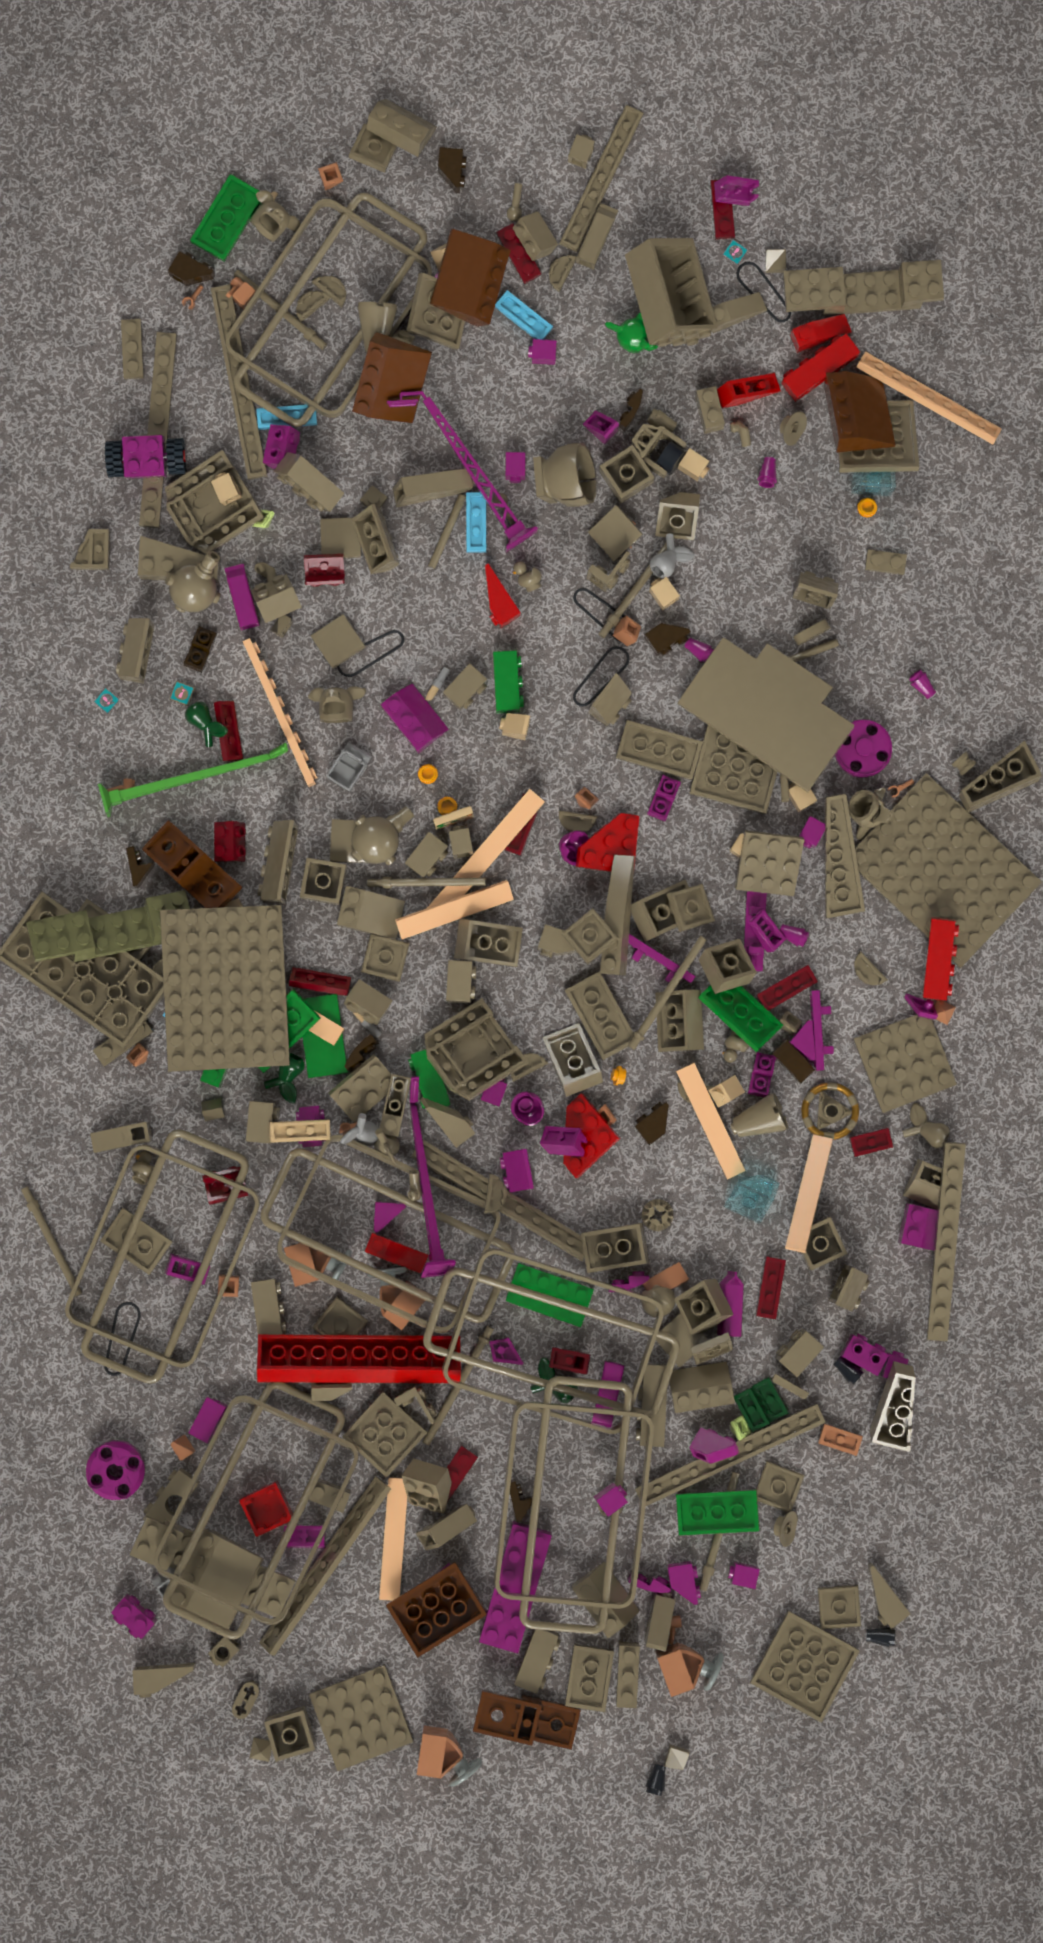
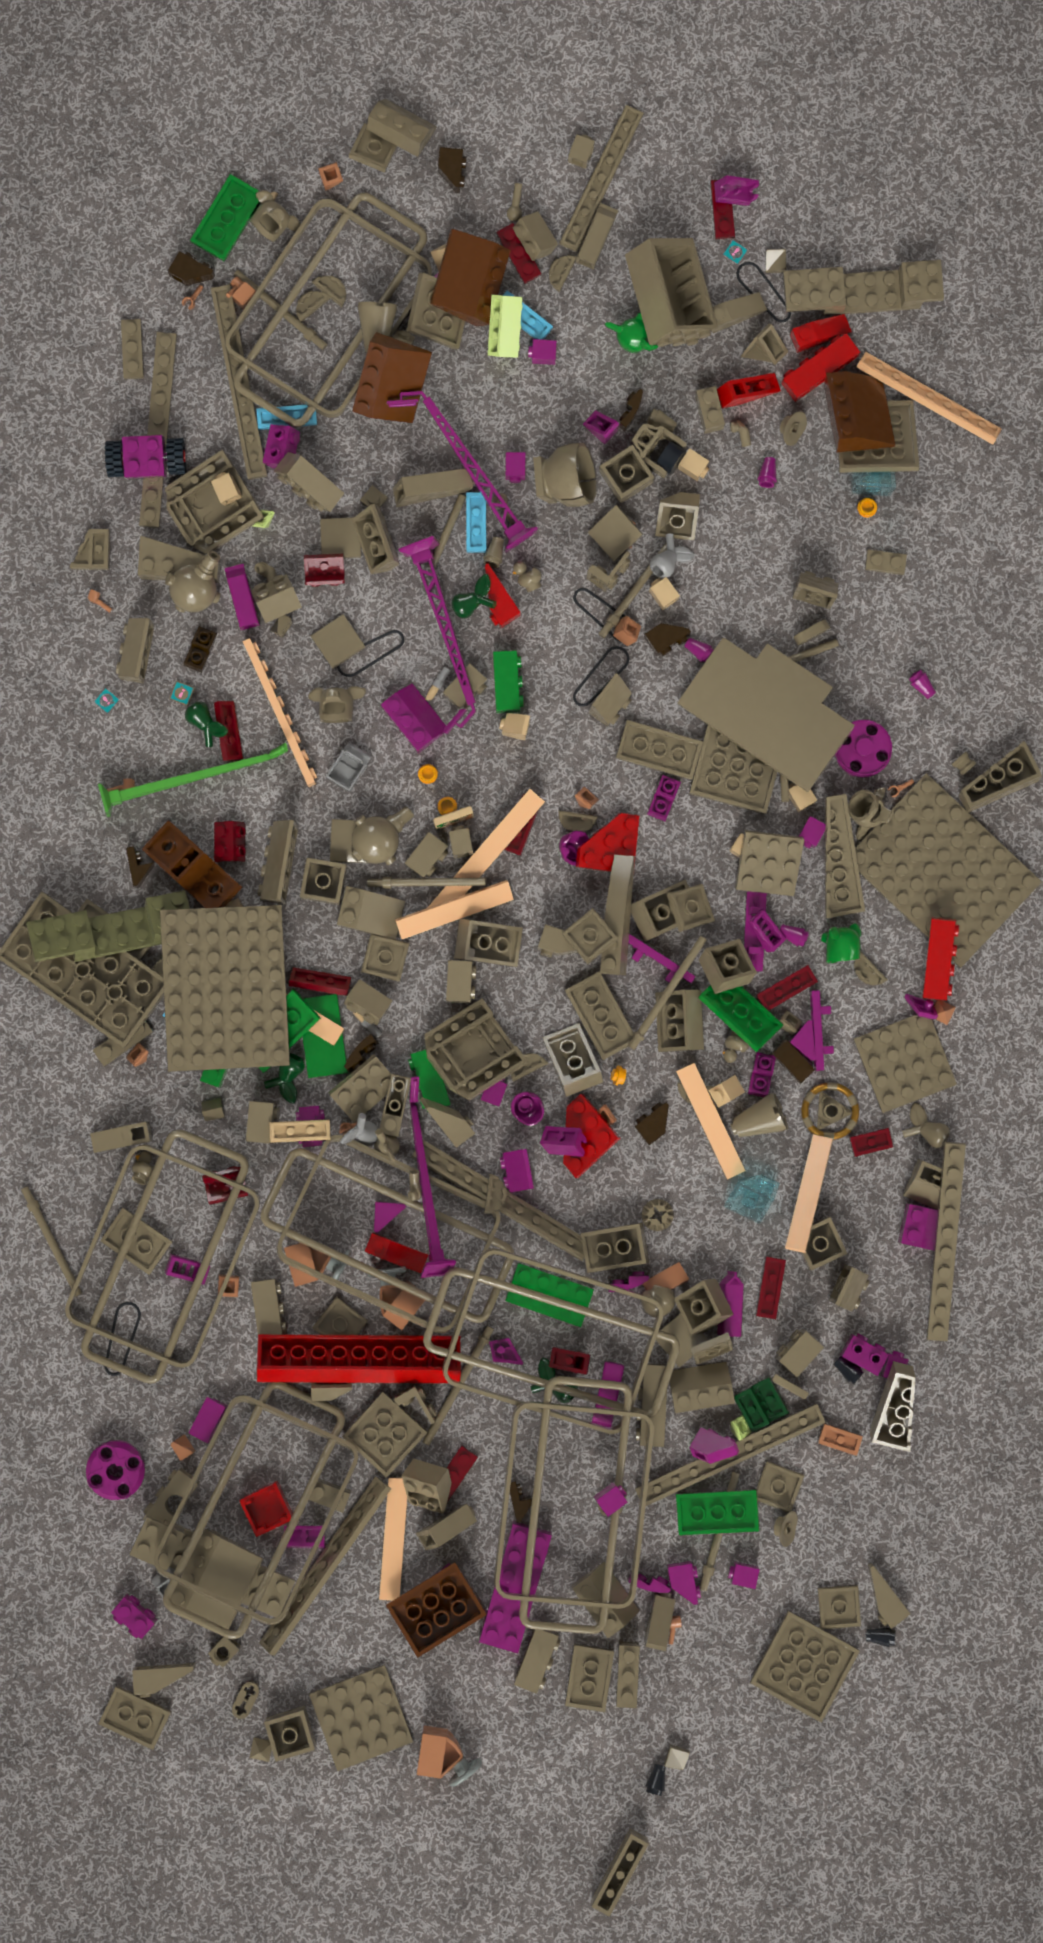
reddish brown bracket [473,1690,581,1750] -> none
nougat piece [655,1643,724,1697] -> none
none -> nougat hand [88,589,112,613]
none -> dark tan plate [98,1685,171,1750]
none -> magenta piece [398,536,476,734]
none -> dark green piece [451,574,497,619]
none -> dark tan cone [483,537,504,568]
none -> yellowish green brick [488,295,523,358]
none -> dark tan brick [591,1828,649,1917]
none -> dark tan slope [741,323,788,365]
none -> green piece [821,923,862,963]

